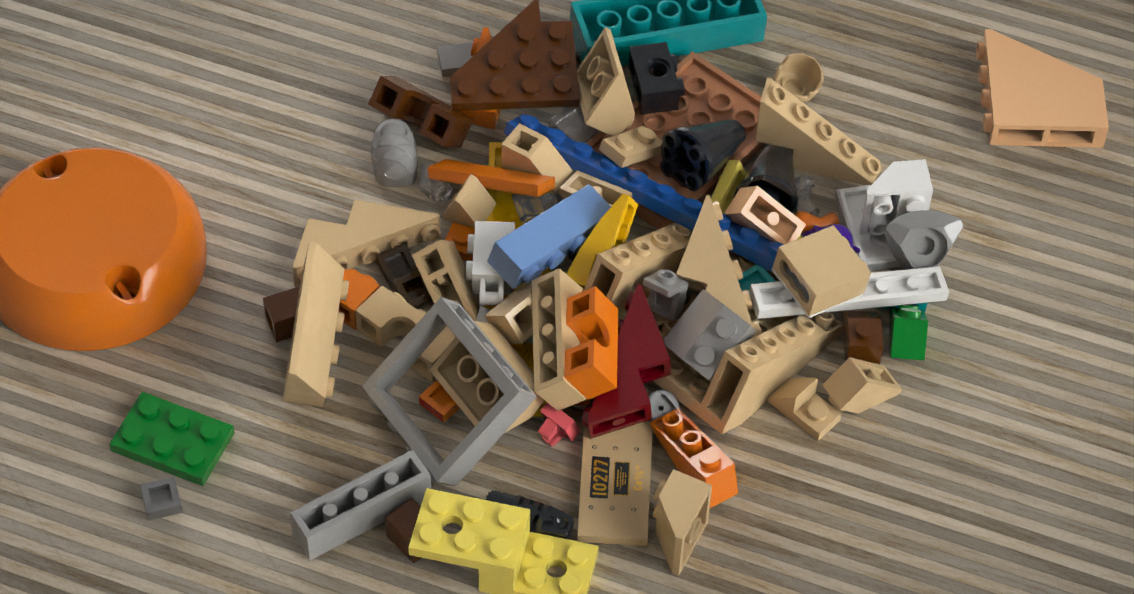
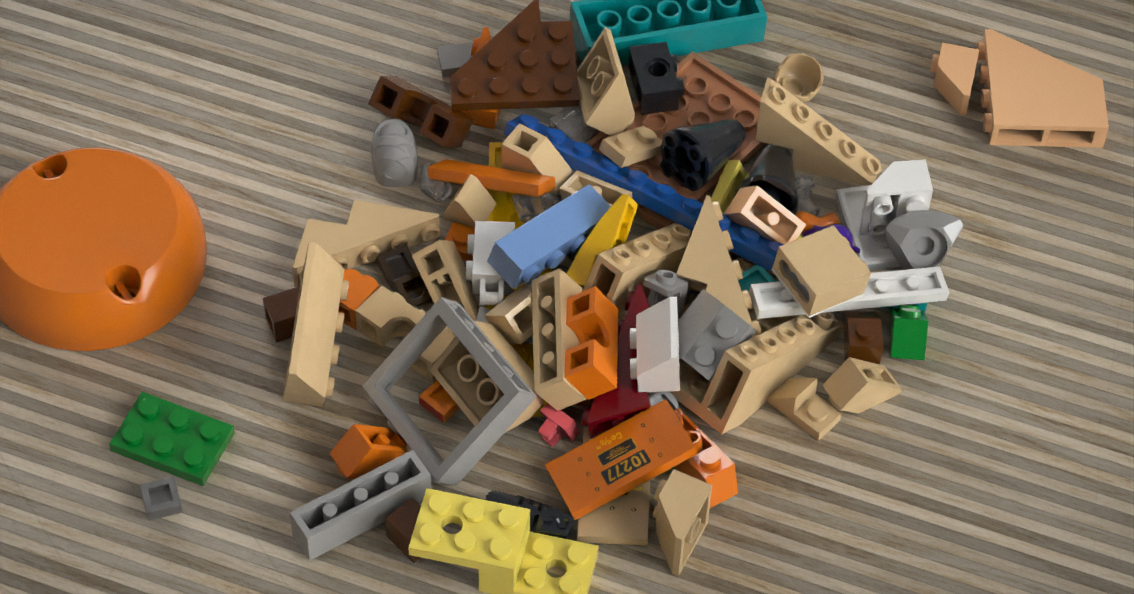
none -> orange slope [329,424,408,479]
none -> orange tile [545,399,698,520]
none -> white slope [630,297,680,392]
none -> light nougat slope [930,43,979,116]

